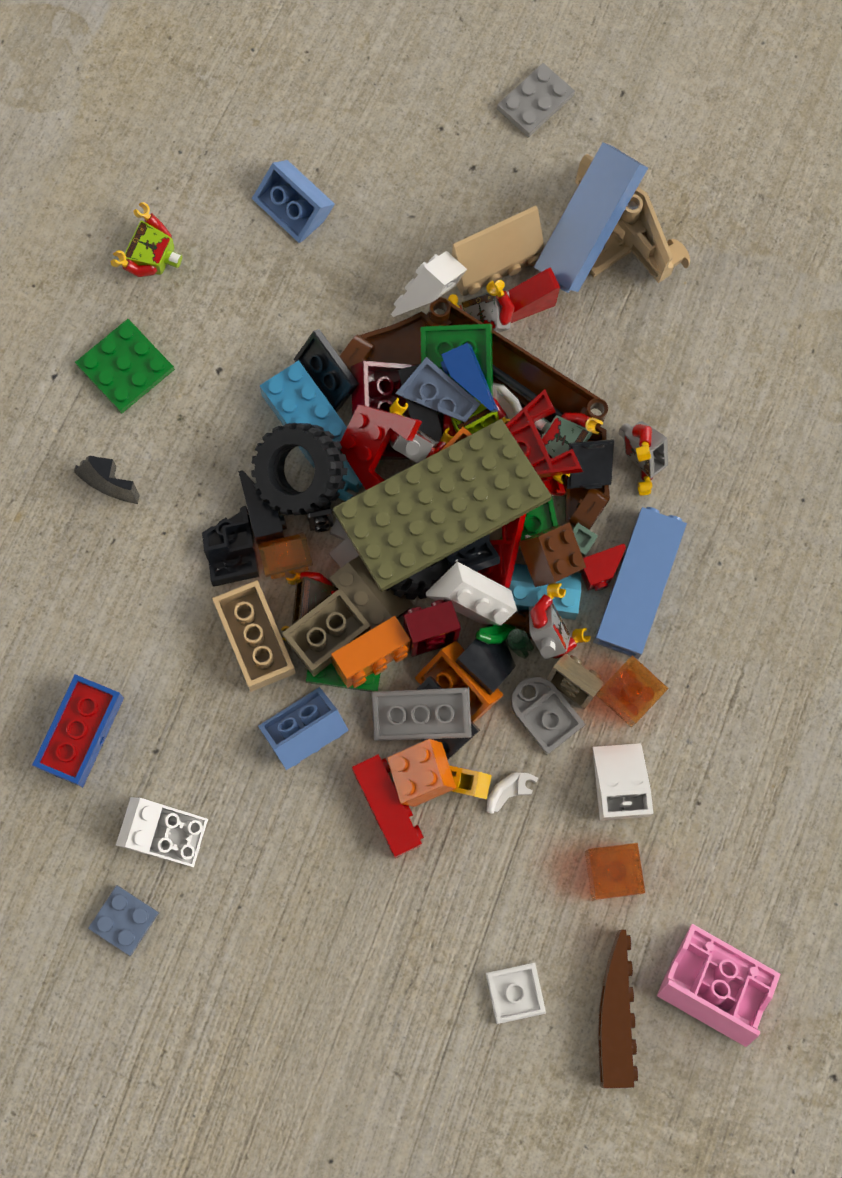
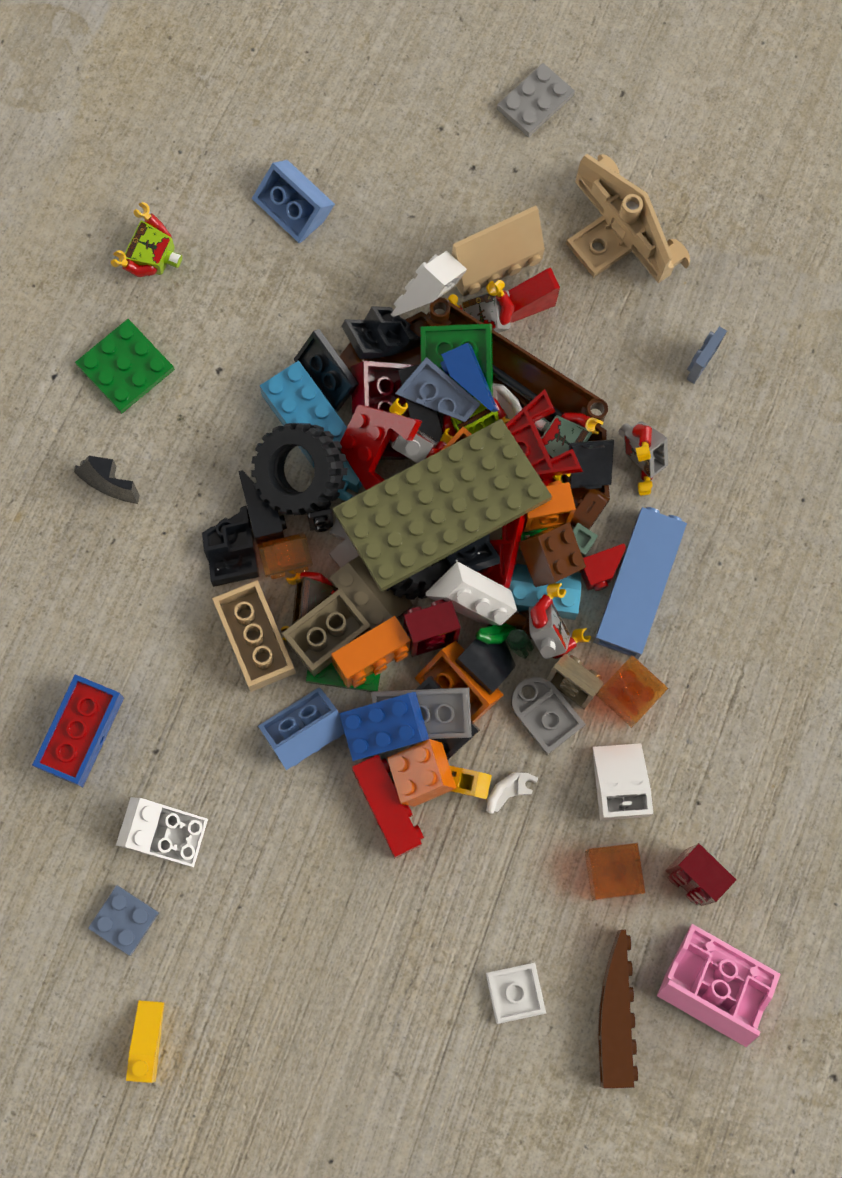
medium blue brick [534,142,648,293] -> none
none -> yellow slope [126,1000,165,1083]
none -> blue brick [339,691,429,761]
none -> black slope [342,306,421,359]
none -> orange brick [523,481,576,532]
none -> dark red brick [665,843,737,906]
none -> sand blue plate [687,326,727,384]

